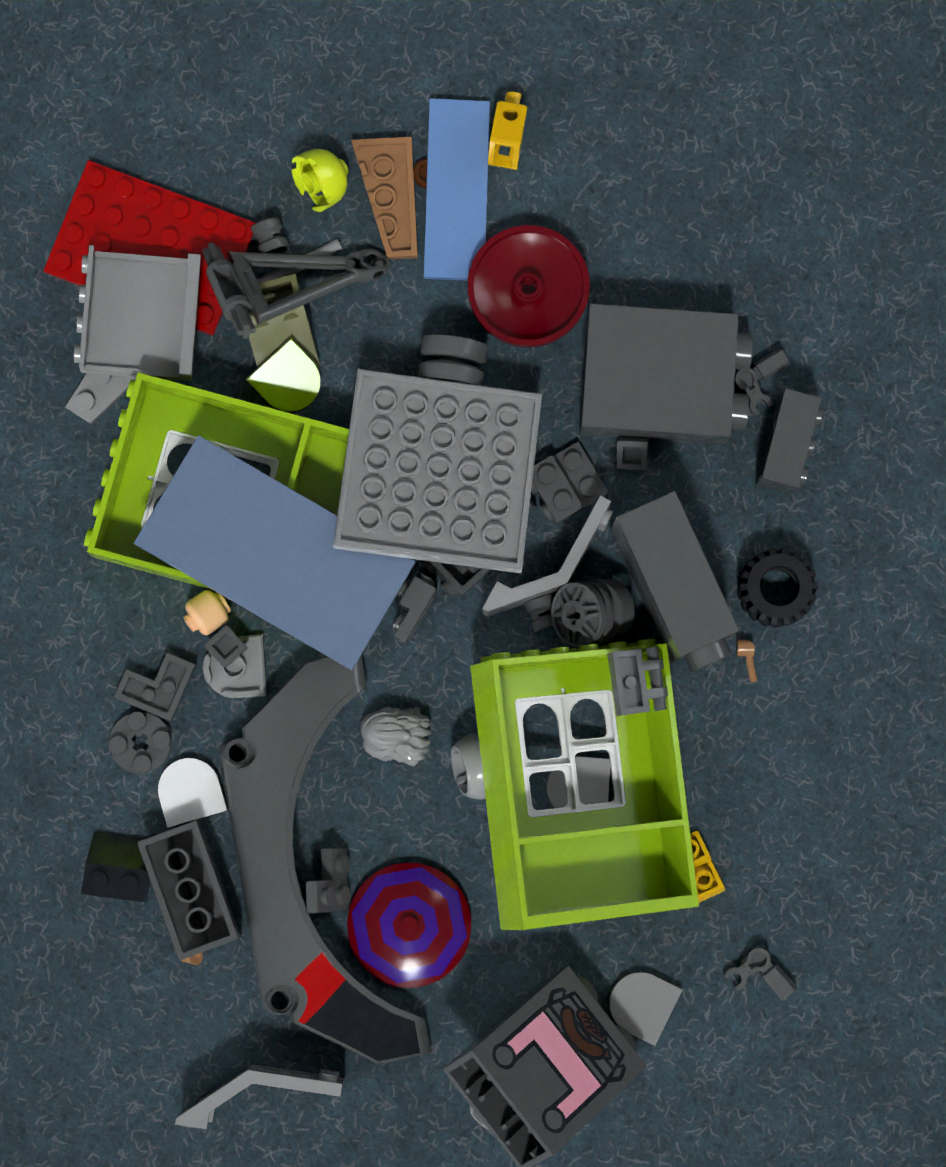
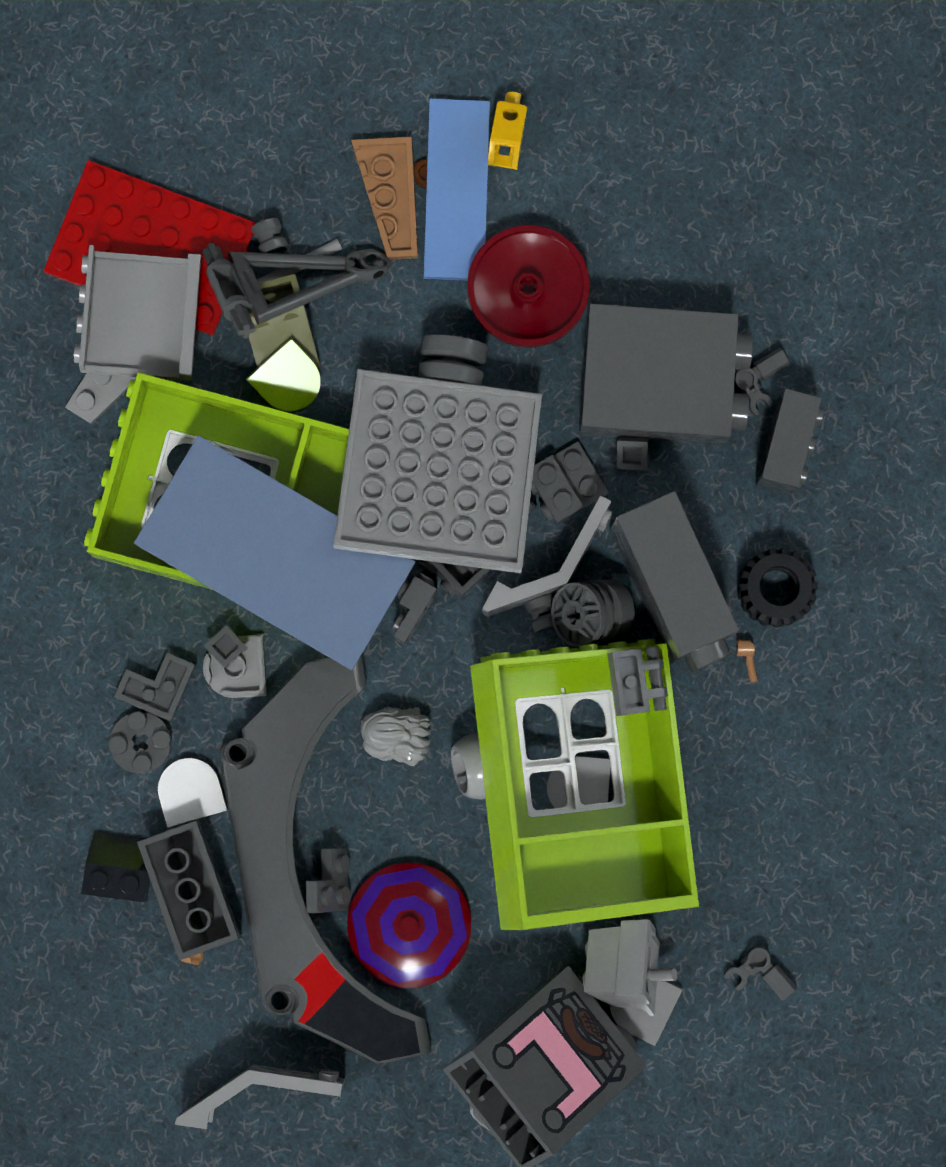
light nougat head [183,590,231,636] -> none
neon yellow cylinder [292,149,348,212] -> none
yellow slope [690,830,725,903] -> none
none -> light grey piece [583,919,677,1016]

